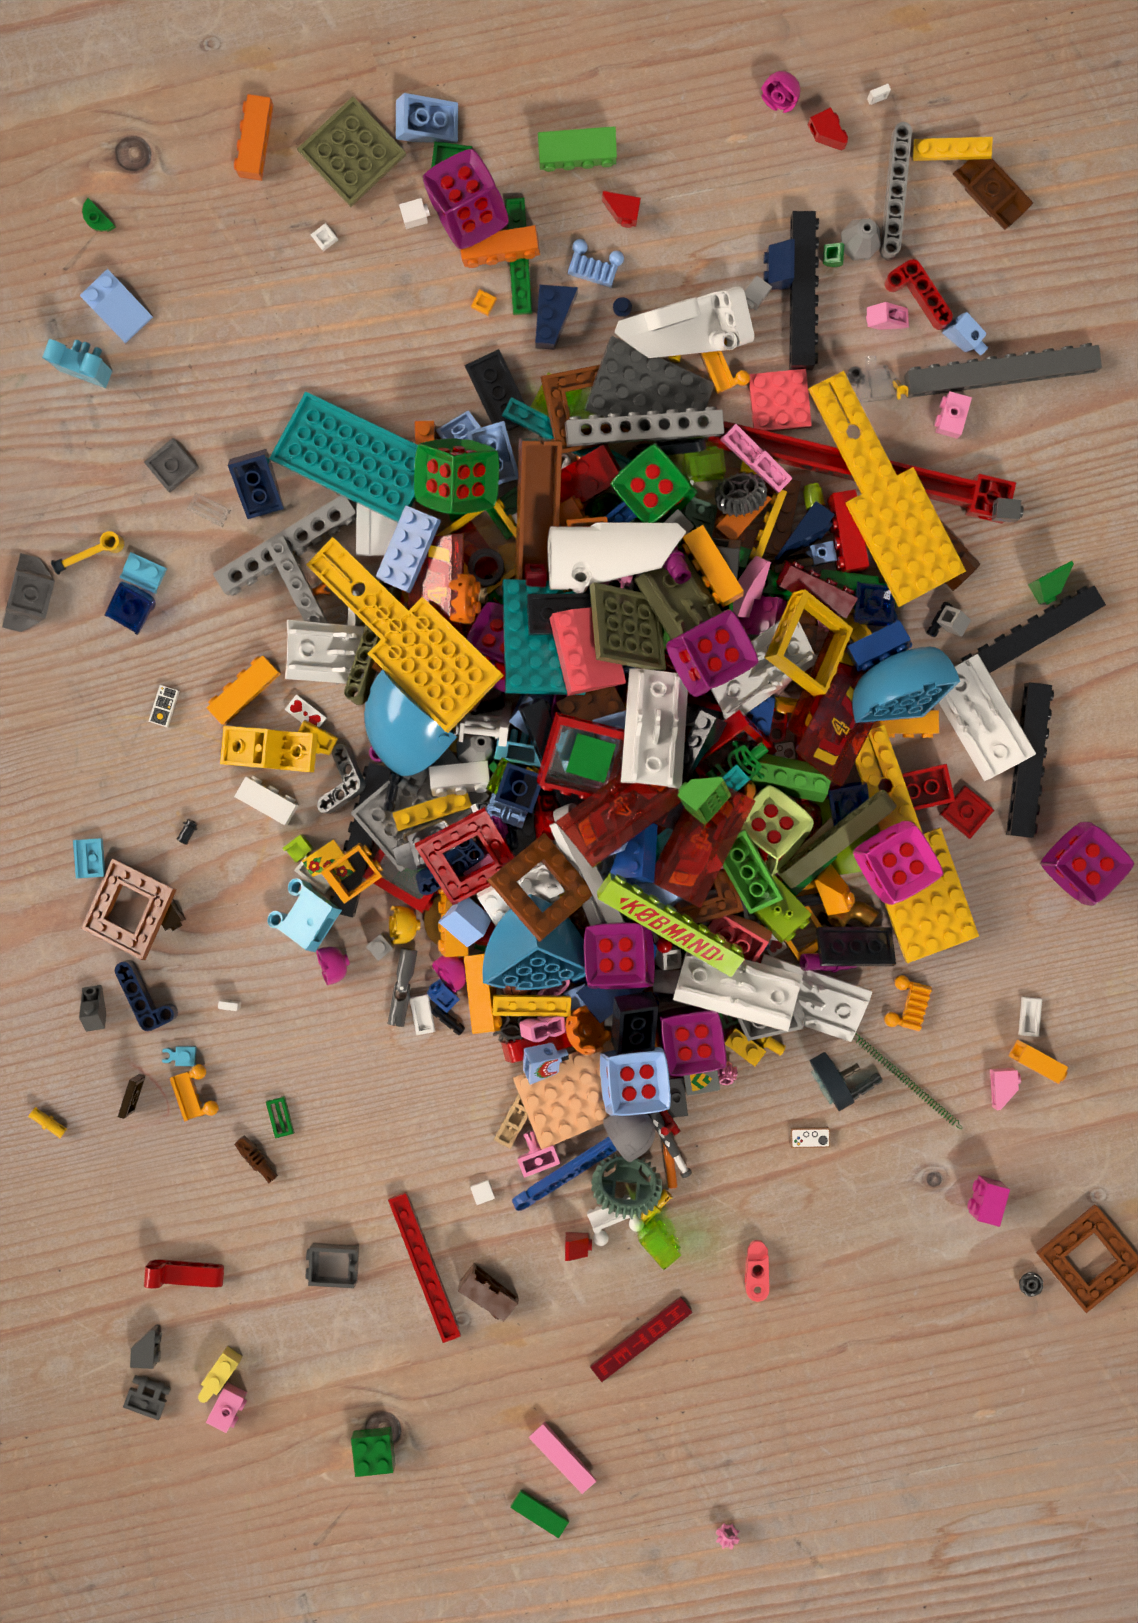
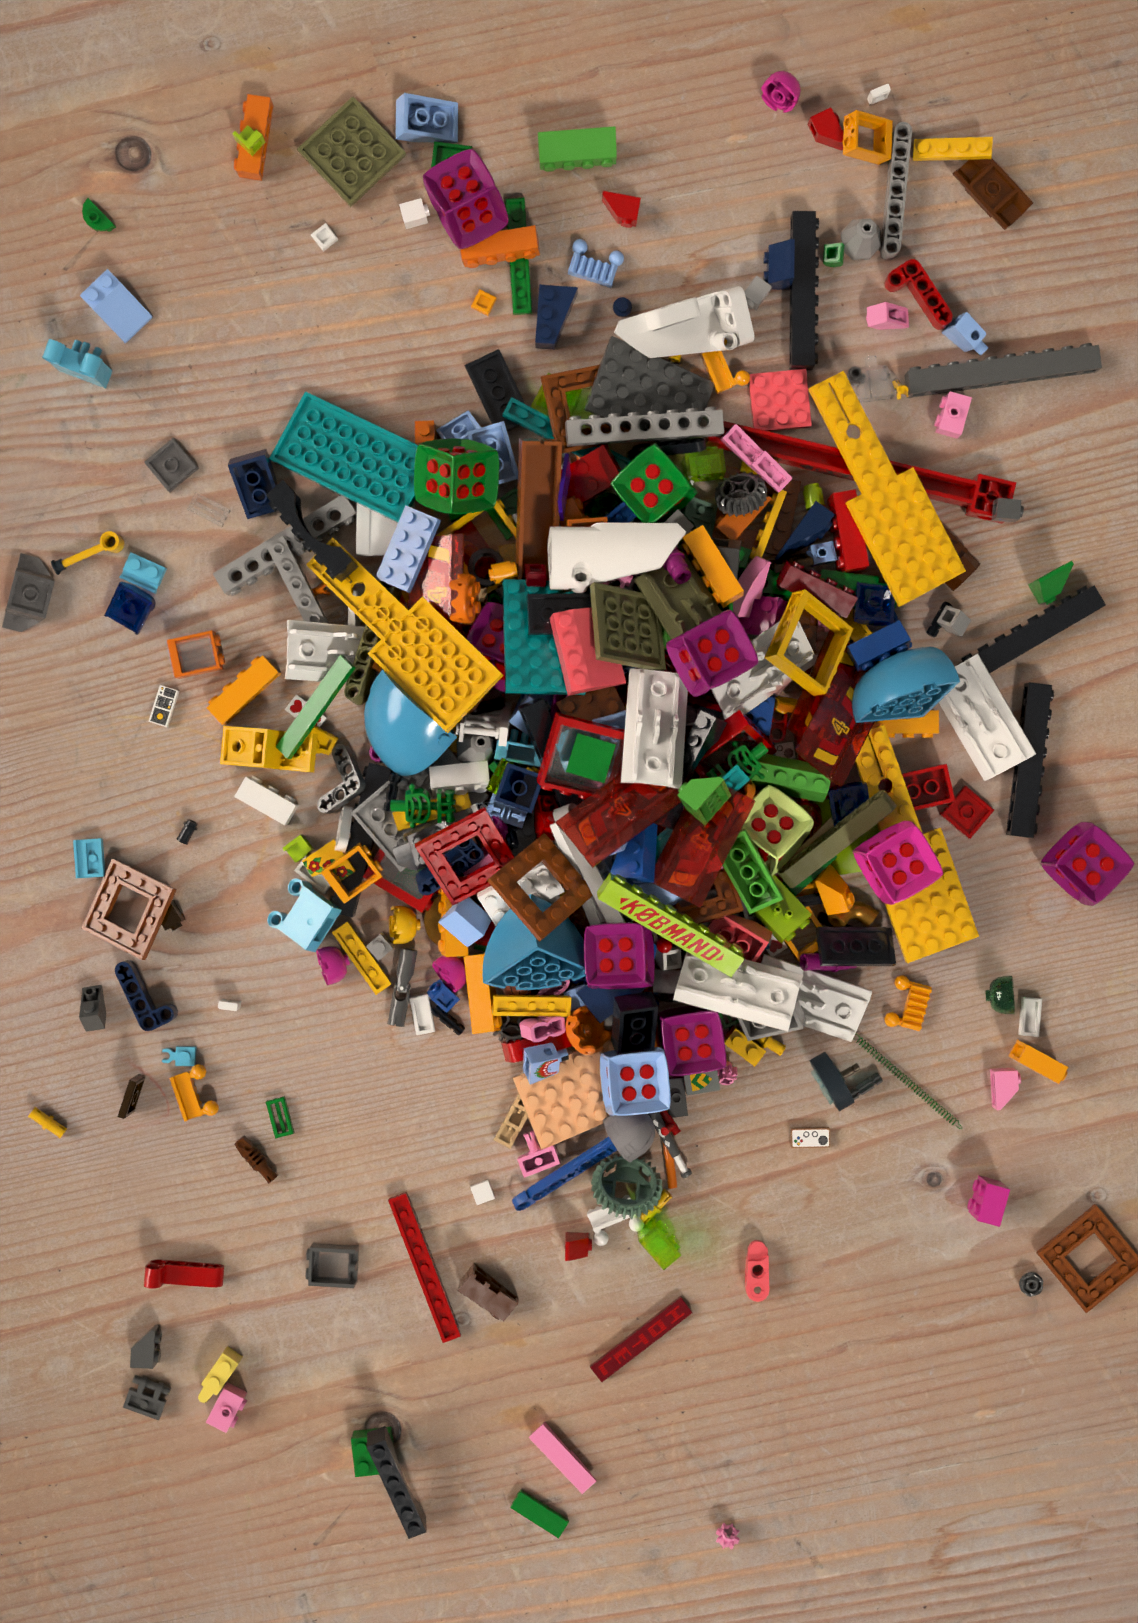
none -> window [167,630,225,679]
none -> lime panel [232,126,265,156]
none -> black arch [266,480,358,582]
none -> tile [275,655,356,759]
none -> yellow plate [332,921,392,995]
none -> white beam [335,805,353,853]
none -> black arch [367,1426,427,1539]
none -> green torso [390,784,456,828]
none -> light orange brick [488,561,518,584]
none -> dark purple piece [558,453,571,521]
none -> light orange window [843,110,893,165]
none -> clear green cylinder [985,976,1015,1014]

